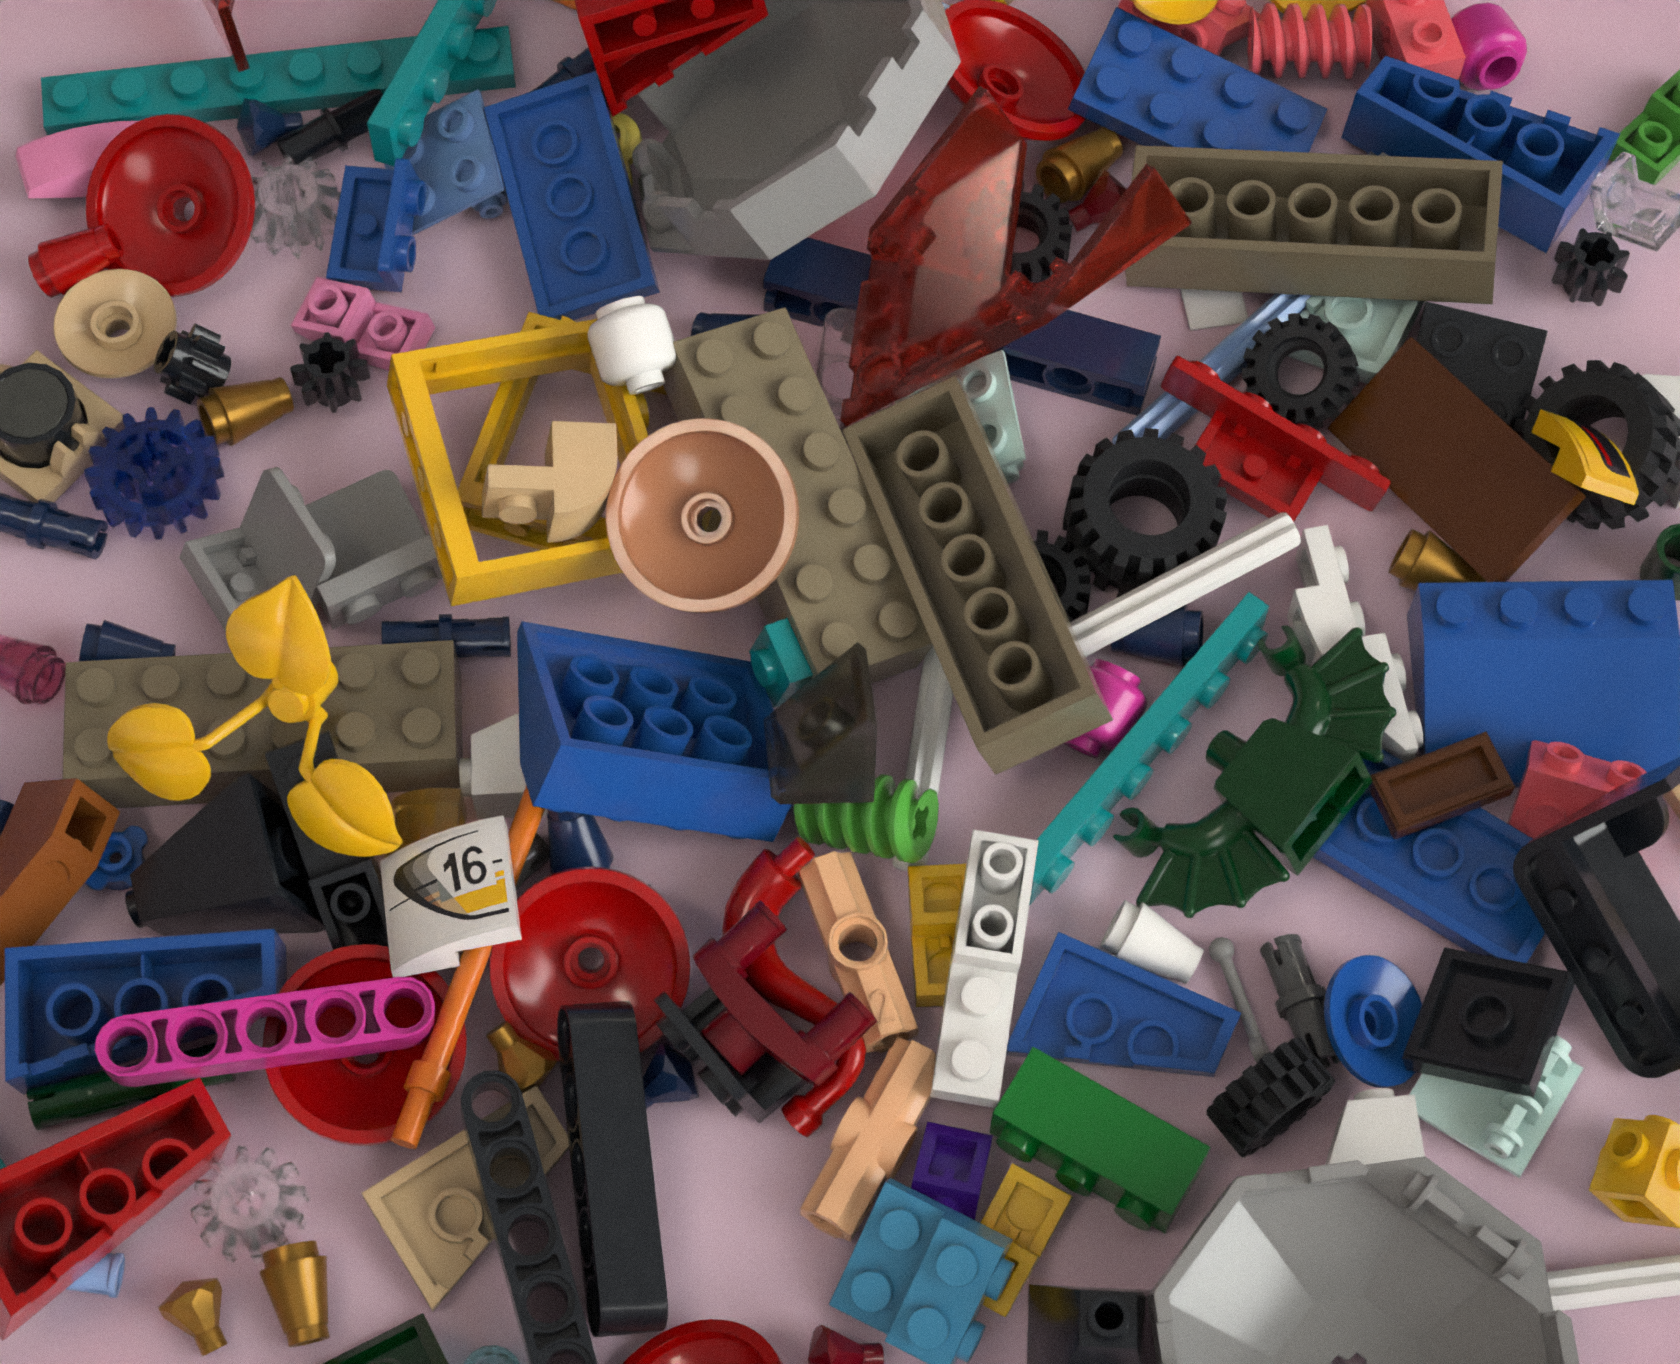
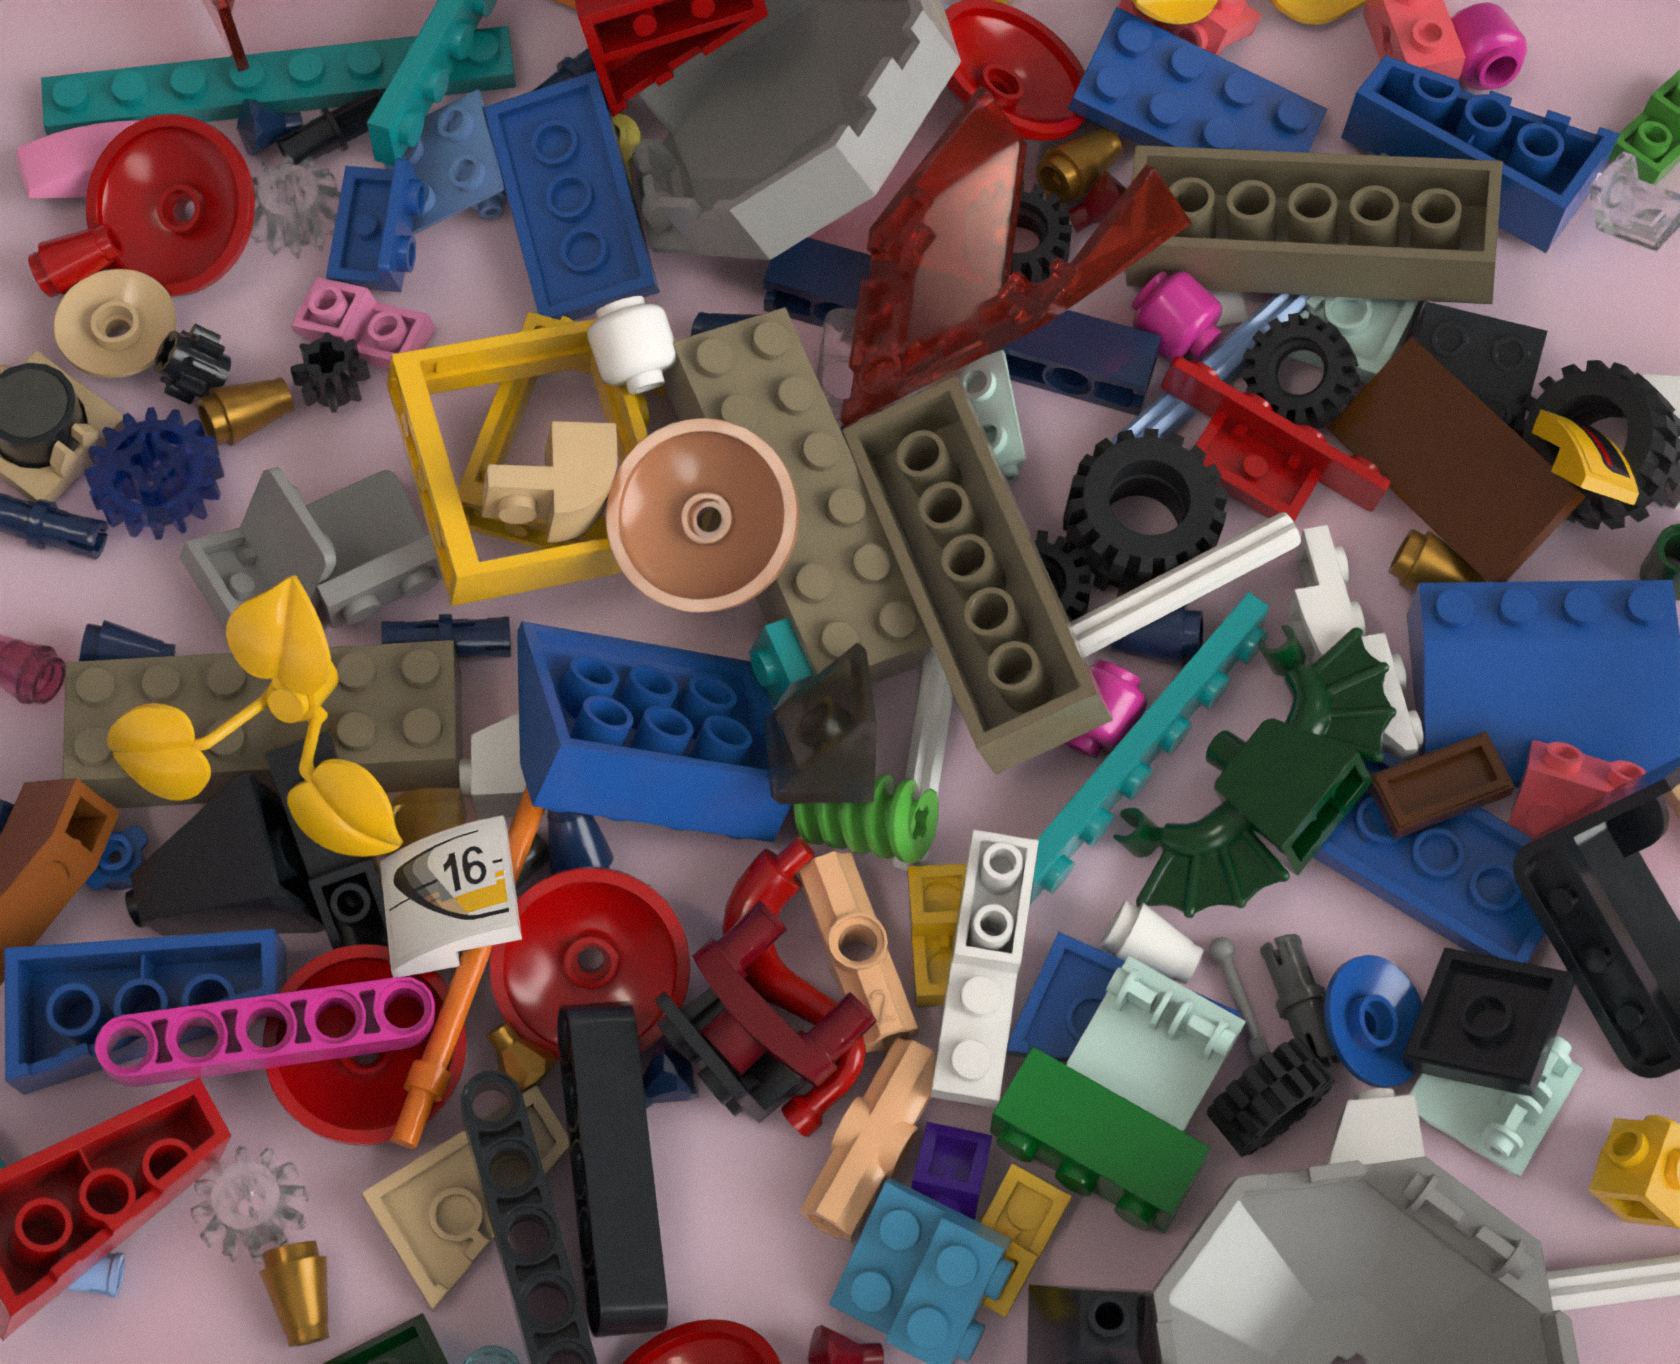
dark green pin [26,1042,236,1130] -> none
pearl gold rock [158,1278,228,1357] -> none
coral piece [1247,3,1372,80] -> none
black gear [1552,228,1630,306] -> none
none -> light aqua hinge [1066,956,1246,1132]
none -> dark pink head [1131,271,1223,361]

